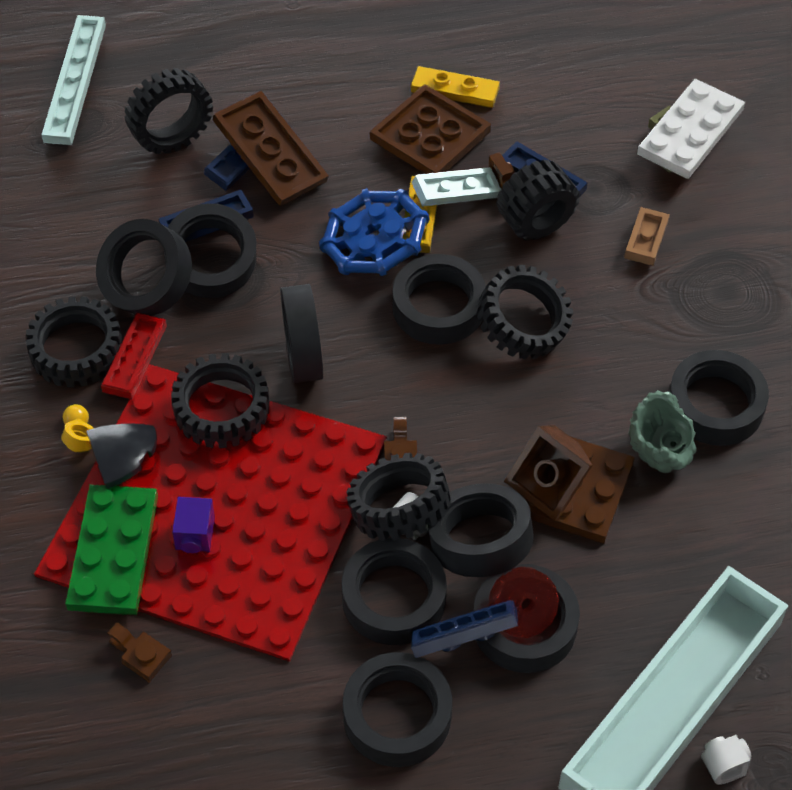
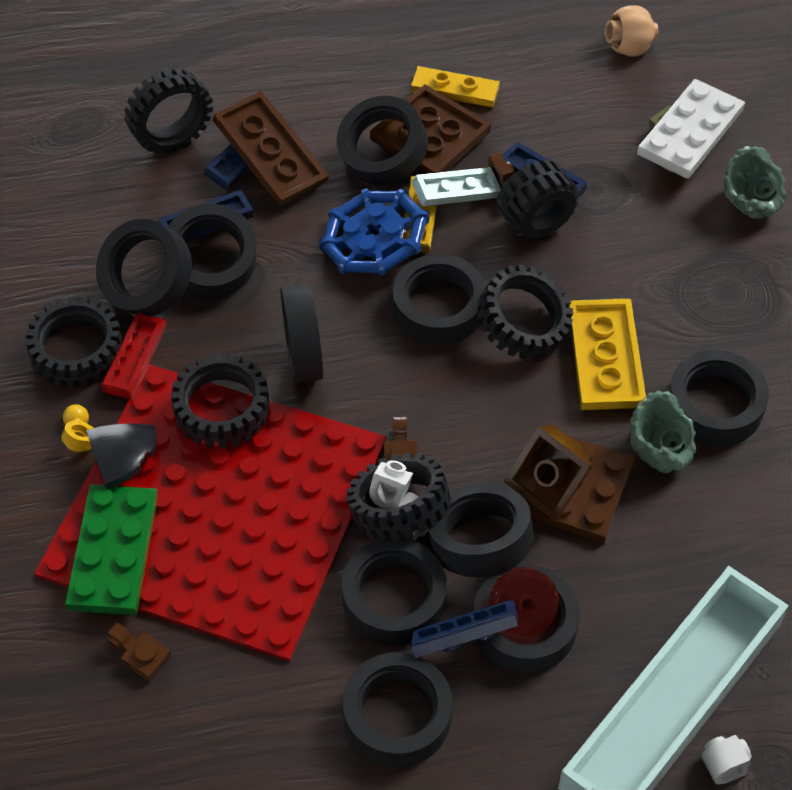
light aqua plate [42,15,106,145] -> none
dark purple brick [172,497,215,553] -> none
medium nougat plate [624,207,670,266] -> none
none -> black tyre [336,95,428,185]
none -> white plate [369,461,413,509]
none -> yellow plate [568,299,646,410]
none -> light nougat plant [605,5,659,57]
none -> sand green hair [723,146,787,219]

